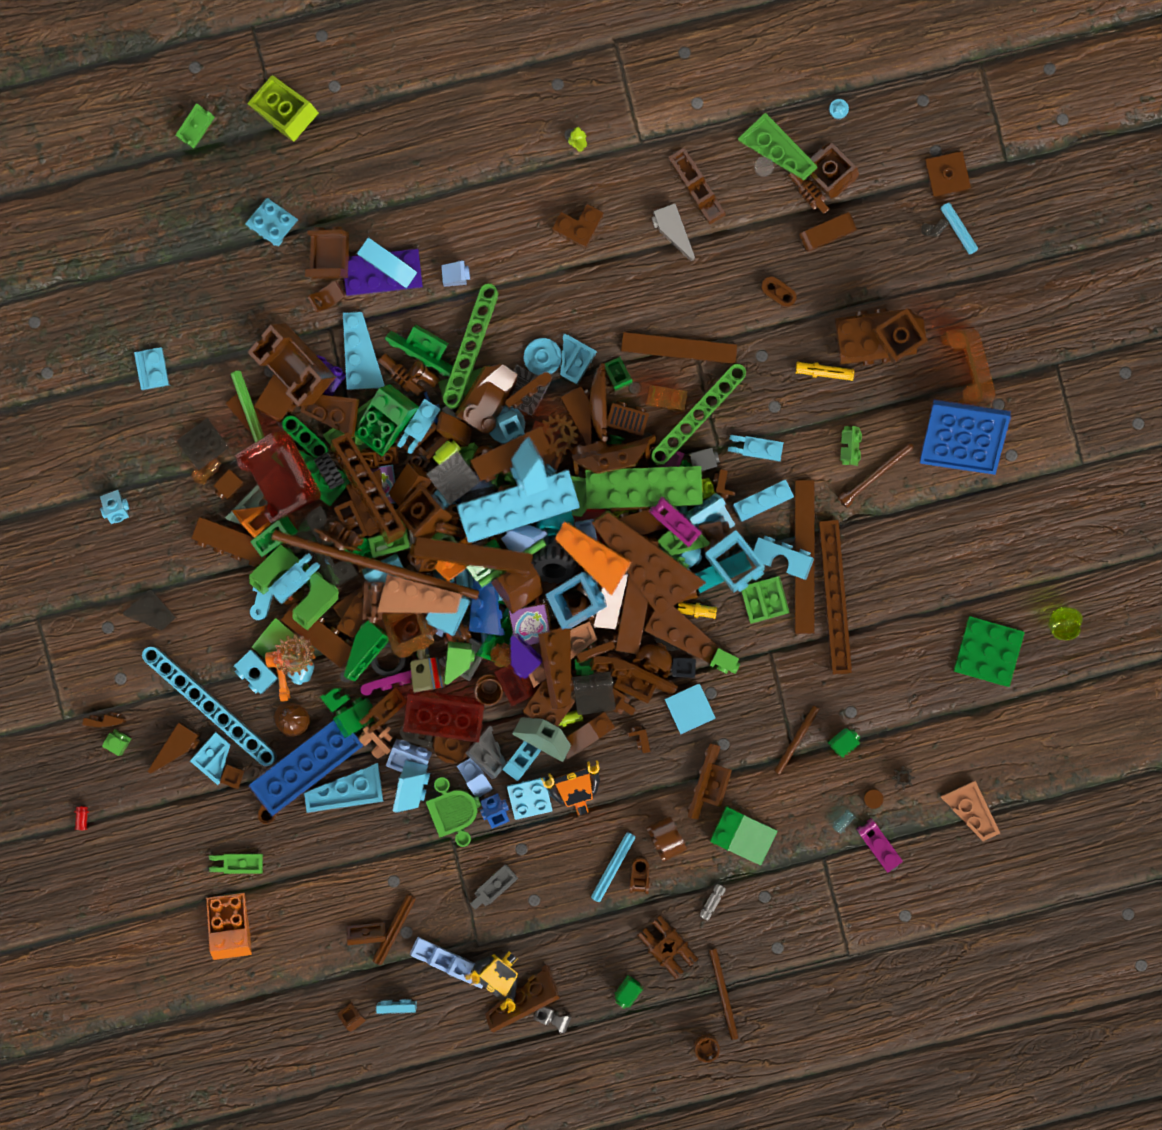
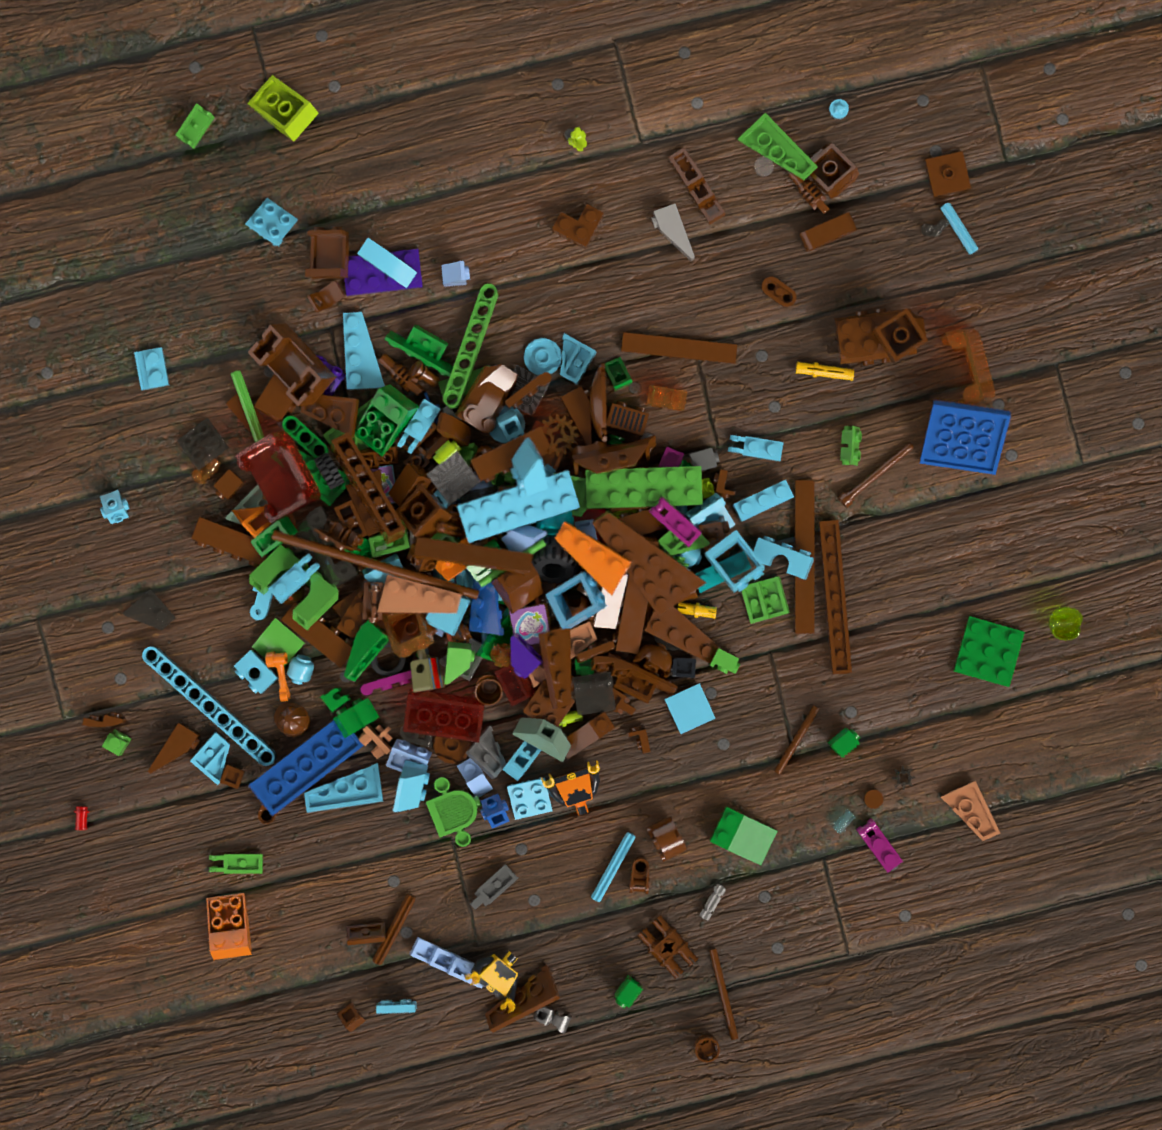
clear orange gear [272,634,315,676] -> none
reddish brown hinge [359,687,408,734] -> none
bright green beam [651,364,746,466] -> none
reddish brown bracket [688,743,732,819] -> none

